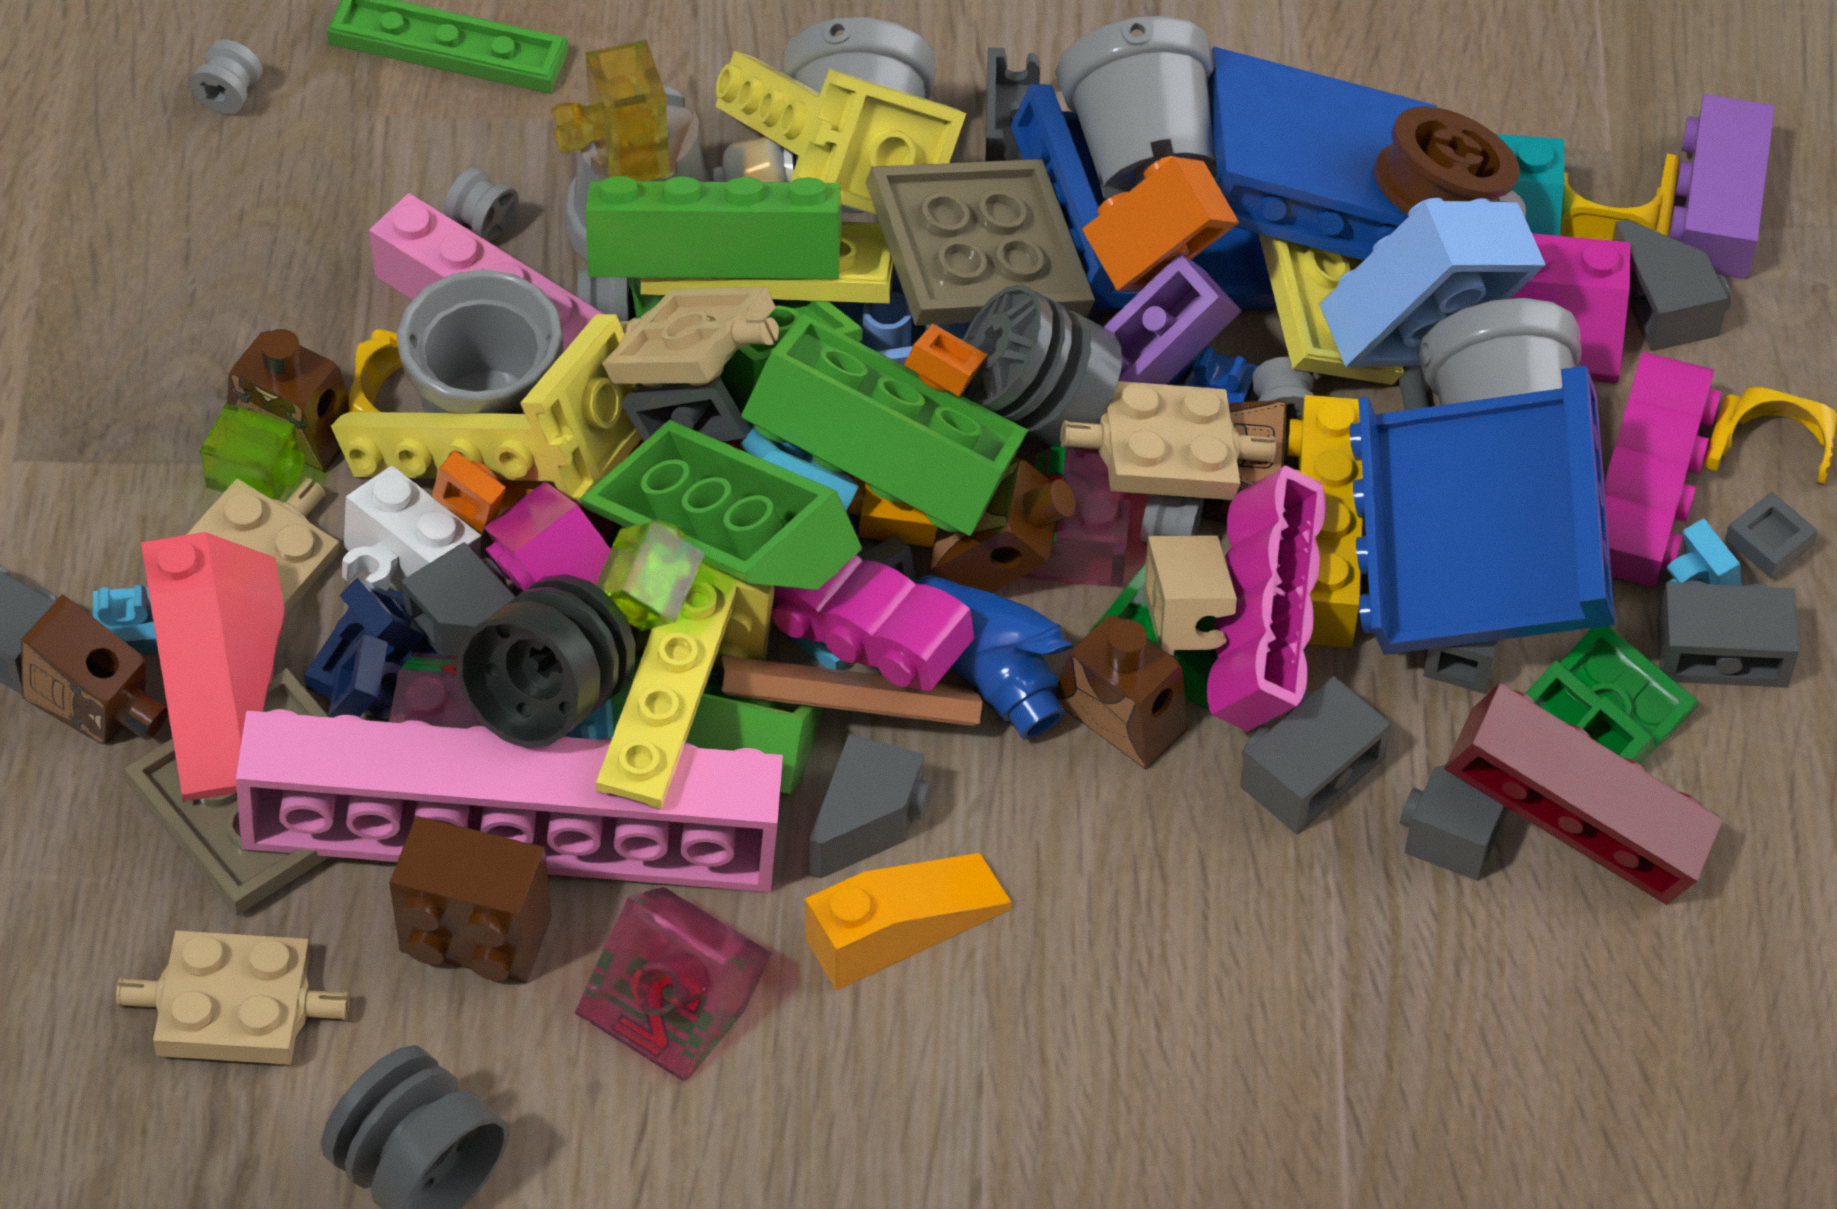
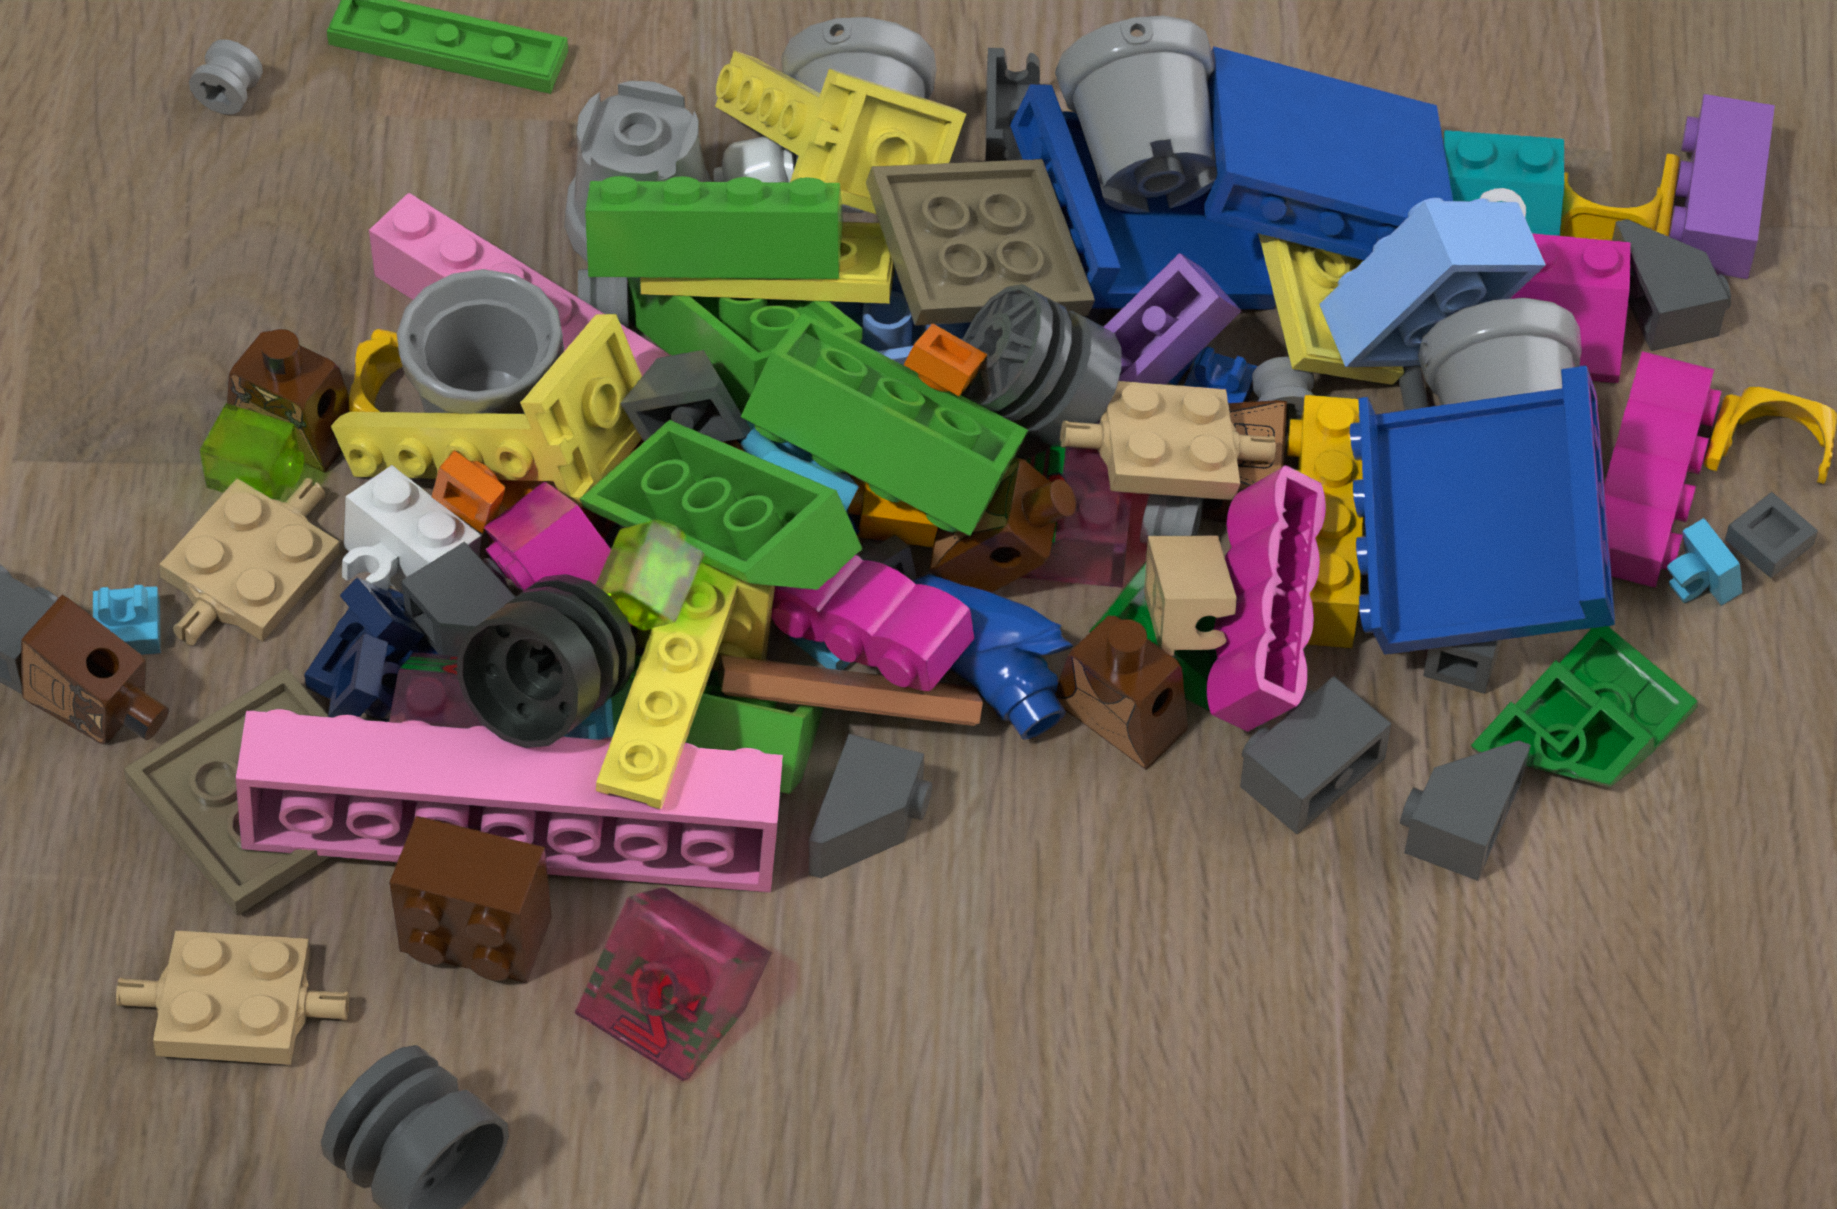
coral wedge [141,532,286,802] -> none
light grey wheel [443,167,519,242] -> none
clear yellow brick [551,39,670,181] -> none
tan plate [602,287,779,386] -> none
light orange slope [805,853,1012,991] -> none
orange brick [1082,156,1240,293] -> none
reddish brown wheel [1373,107,1520,215] -> none
brick [1444,683,1723,905] -> none
dark grey brick [1657,581,1799,688] -> none

